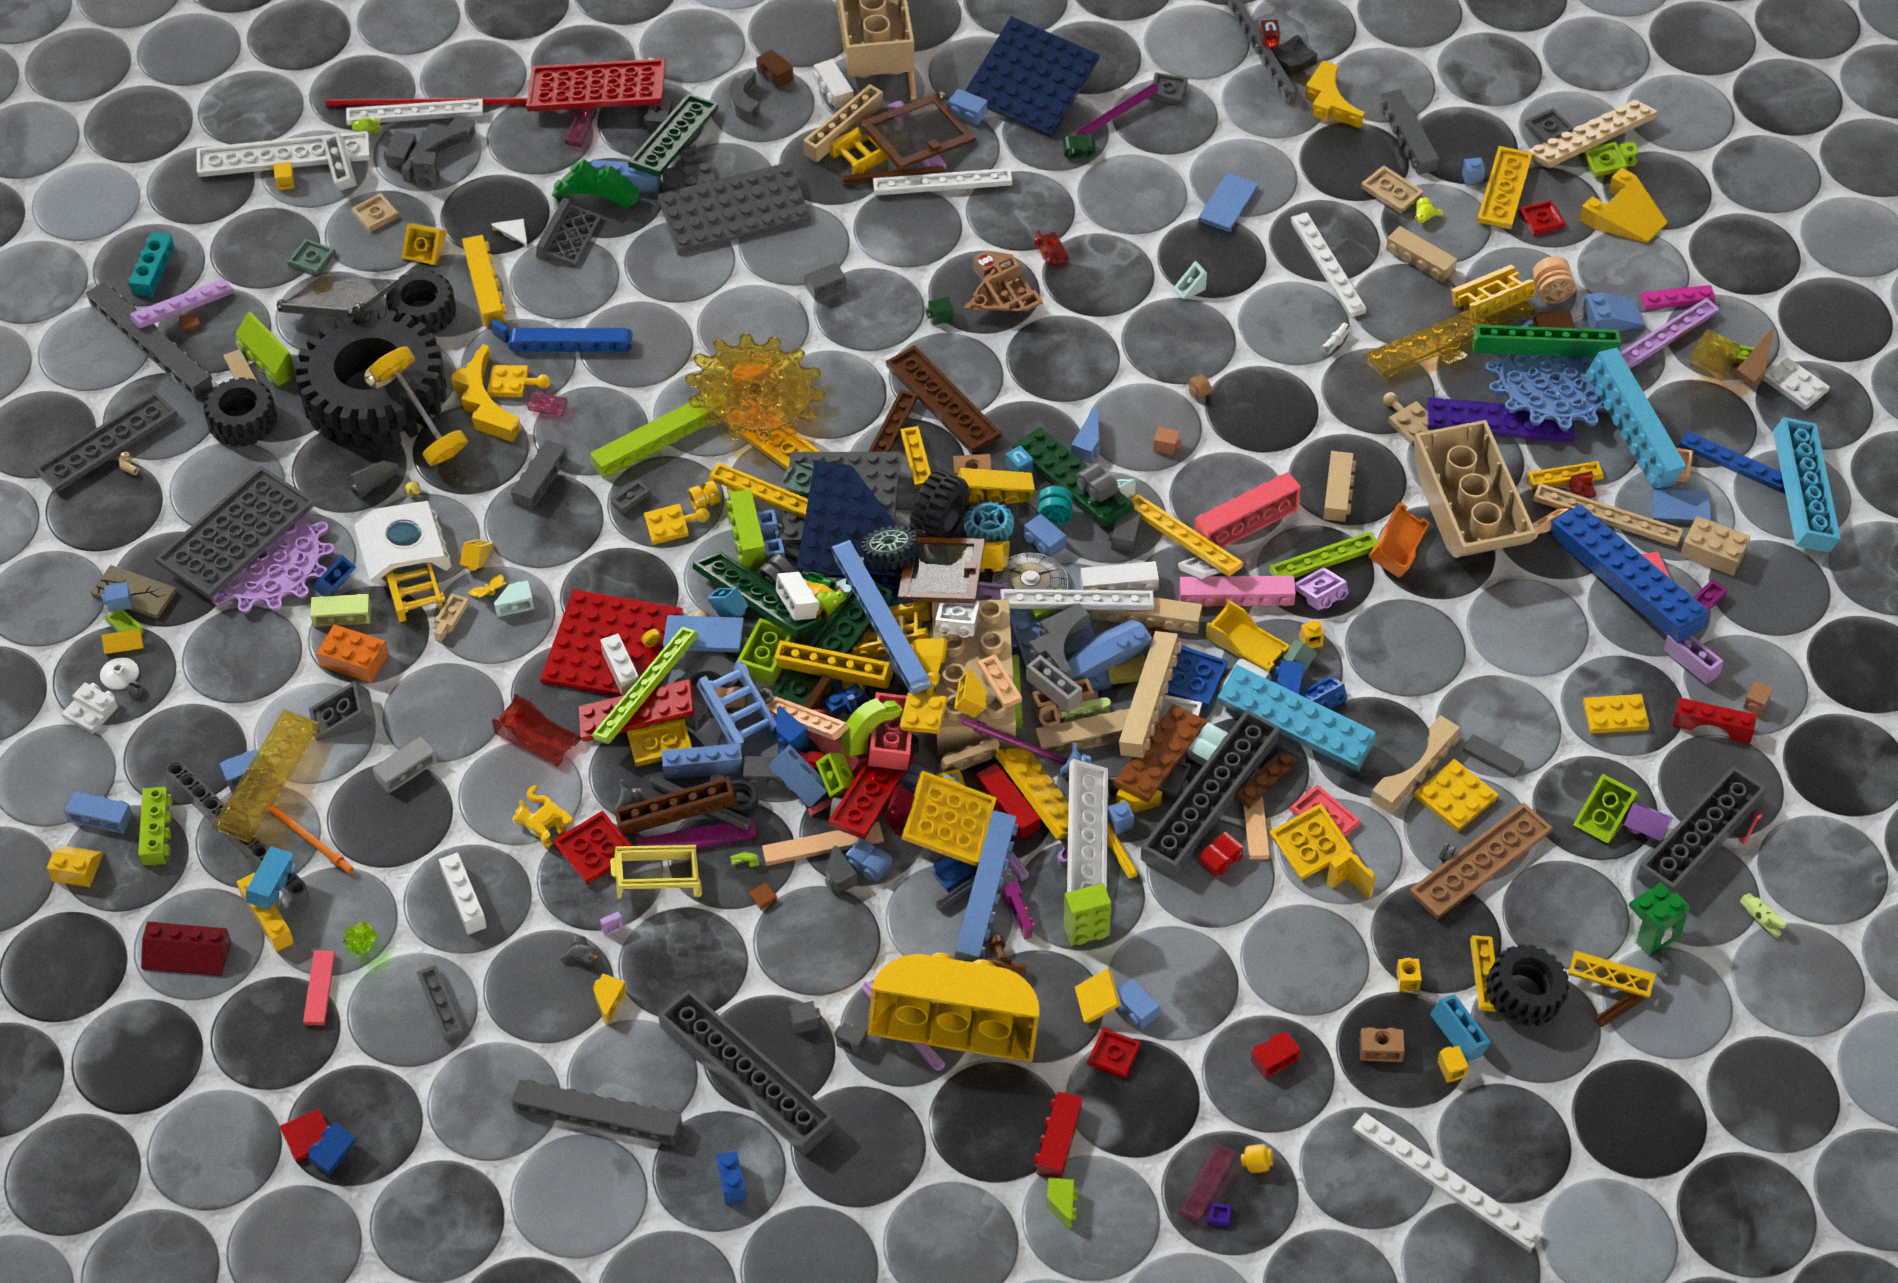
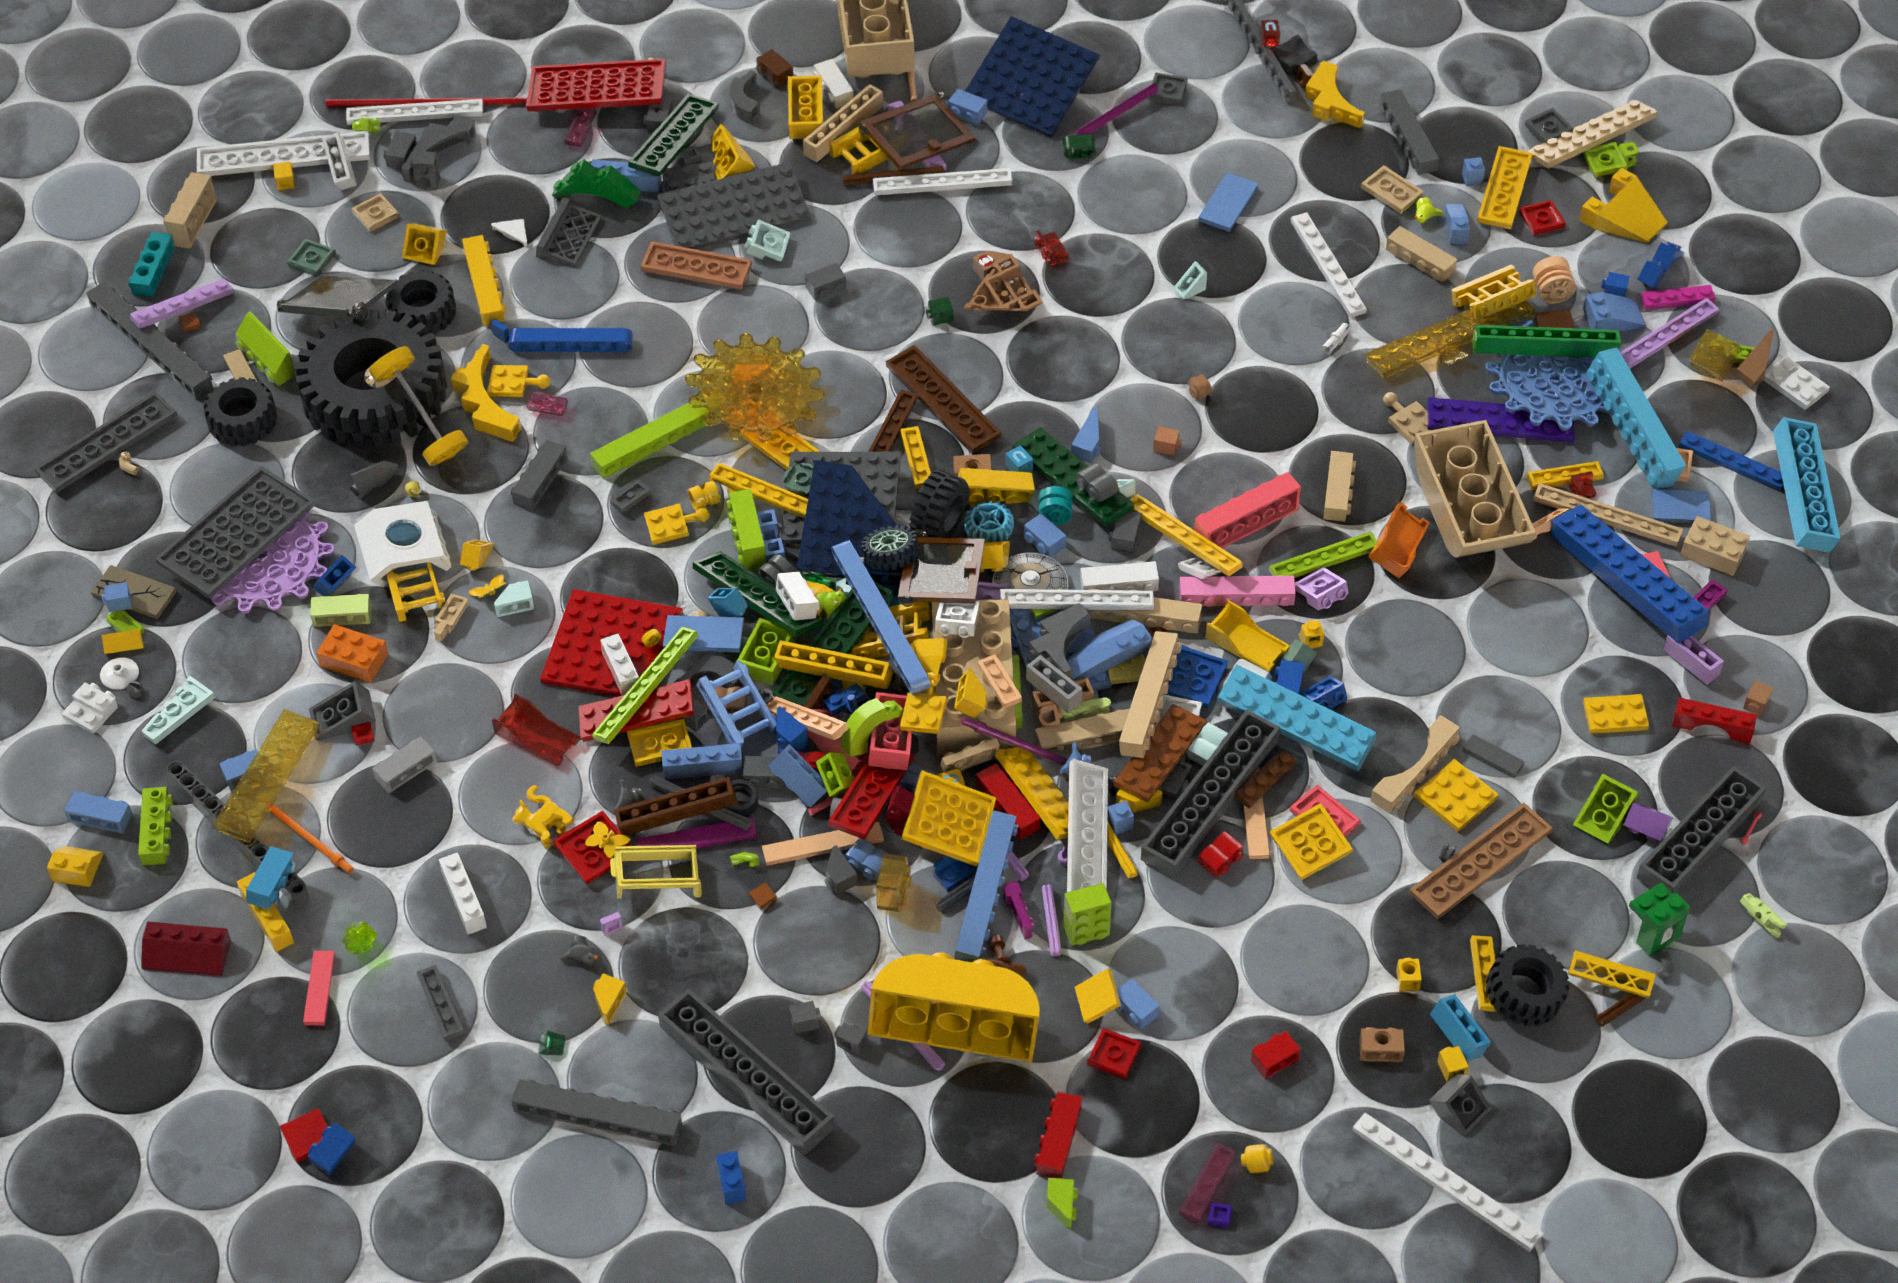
yellow bracket [1326,850,1375,899] -> none
none -> light aqua wing [142,676,216,745]
none -> tan brick [163,172,217,249]
none -> red plate [351,722,375,746]
none -> clear green slope [538,1030,566,1055]
none -> yellow piece [585,822,630,858]
none -> nougat plate [640,241,752,290]
none -> yellow wedge [711,124,755,180]
none -> light aqua plate [745,219,790,262]
none -> yellow slope [788,75,823,139]
none -> clear yellow brick [876,853,912,912]
none -> lavender axle [1042,884,1062,957]
none -> reddish brown plate [1294,64,1313,89]
none -> dark grey slope [1429,1074,1491,1136]
none -> medium blue slope [1445,204,1470,244]
none -> blue brick [1601,272,1630,297]
none -> blue arch [1637,241,1685,288]

